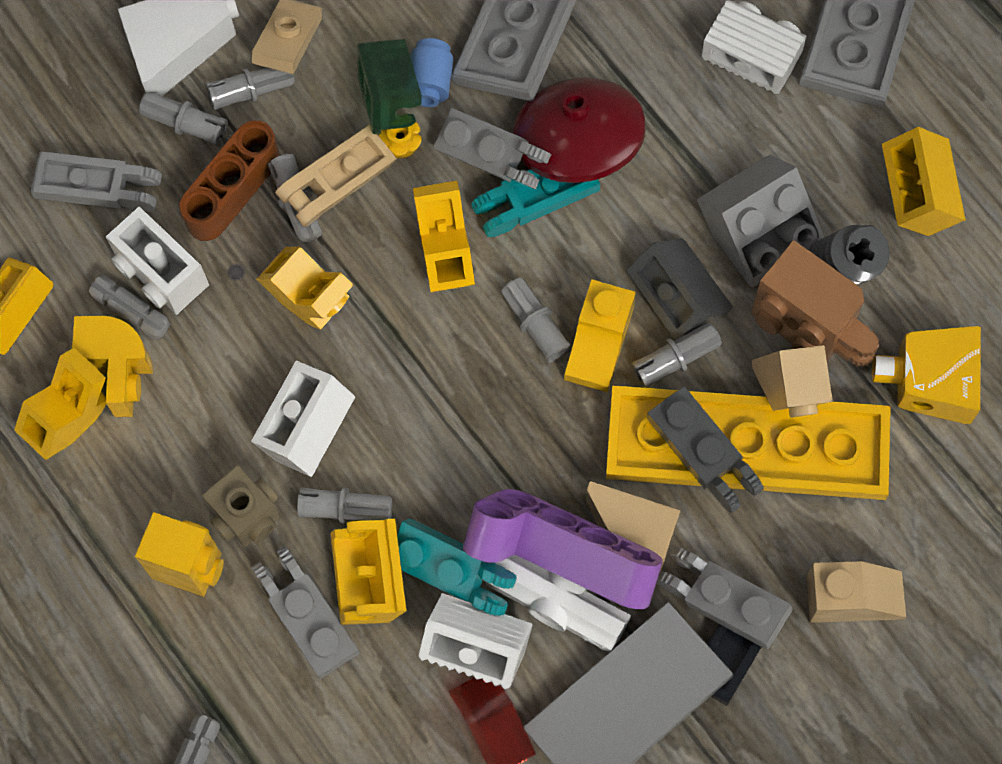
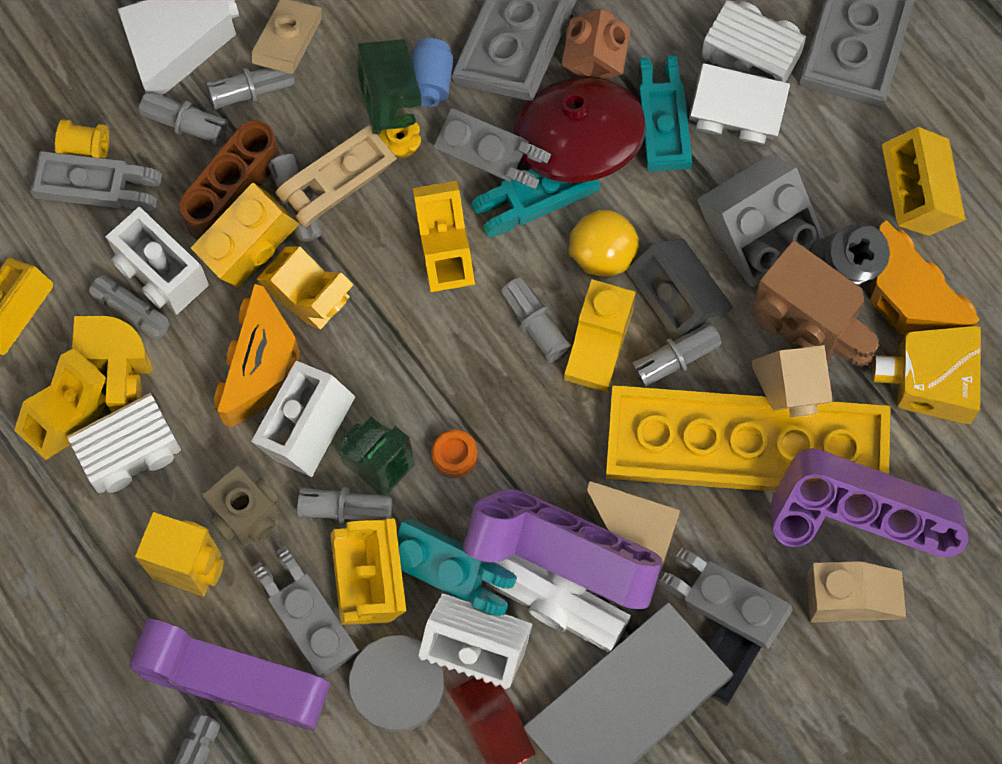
dark grey hinge [647,386,764,513] -> none
none -> yellow bush [55,119,110,159]
none -> white brick [67,393,181,493]
none -> medium lavender beam [129,619,331,730]
none -> yellow brick [191,183,300,288]
none -> light orange slope [214,284,300,427]
none -> clear green arch [339,417,415,496]
none -> light grey tile [349,635,445,733]
none -> orange tile [431,429,478,478]
none -> nougat brick [562,8,631,80]
none -> yellow hair [568,210,639,278]
none -> teal hinge [639,55,692,172]
none -> white brick [688,63,790,145]
none -> medium lavender beam [771,449,969,558]
none -> light orange slope [870,220,980,335]

